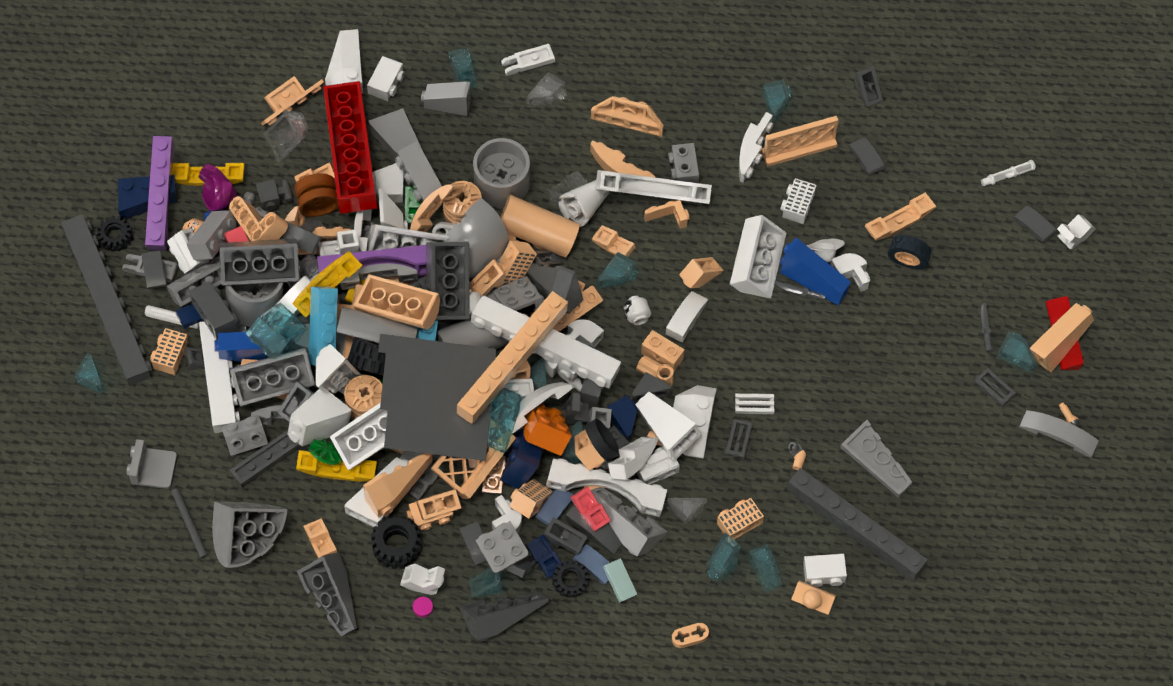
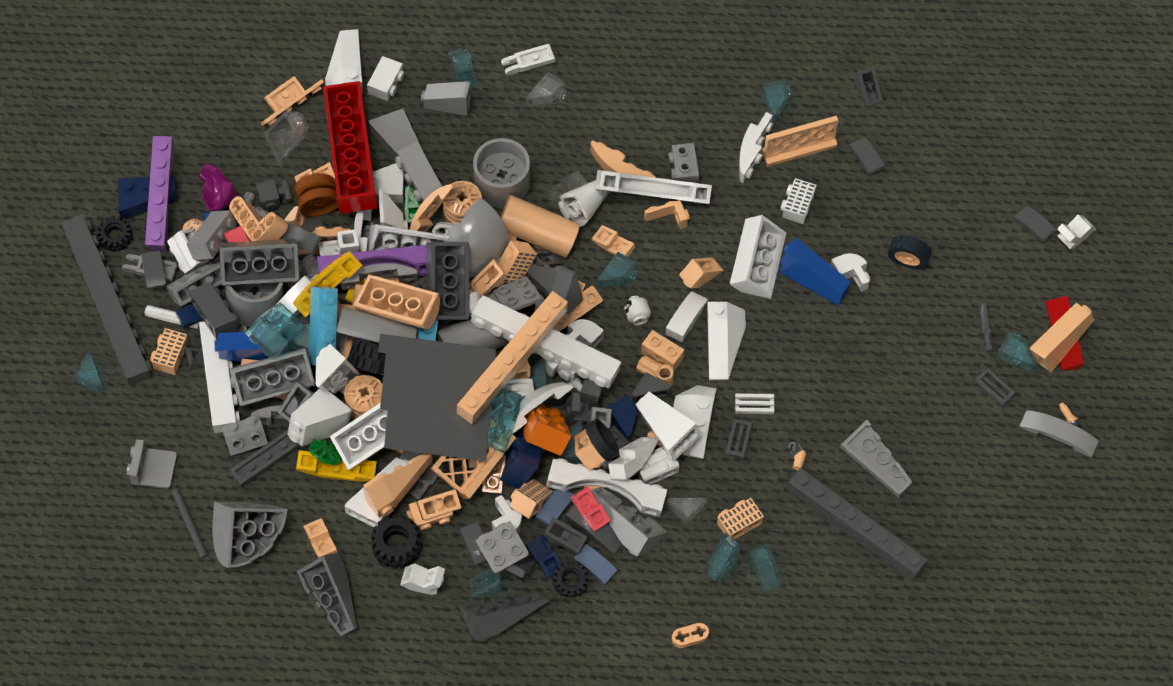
yellow slope [171,163,245,186] -> none
dark pink tile [413,597,433,618] -> none
light nougat wedge [591,96,664,137] -> none
light aqua slope [603,558,637,603] -> none
dark grey piece [775,280,826,301] -> none
light nougat tile [791,580,836,615] -> none
white brick [803,554,847,587] -> none
white piece [806,239,845,263] -> none
light nougat slope [865,192,936,241] -> none
white piece [981,160,1036,187] -> none
none -> white wedge [707,302,746,380]

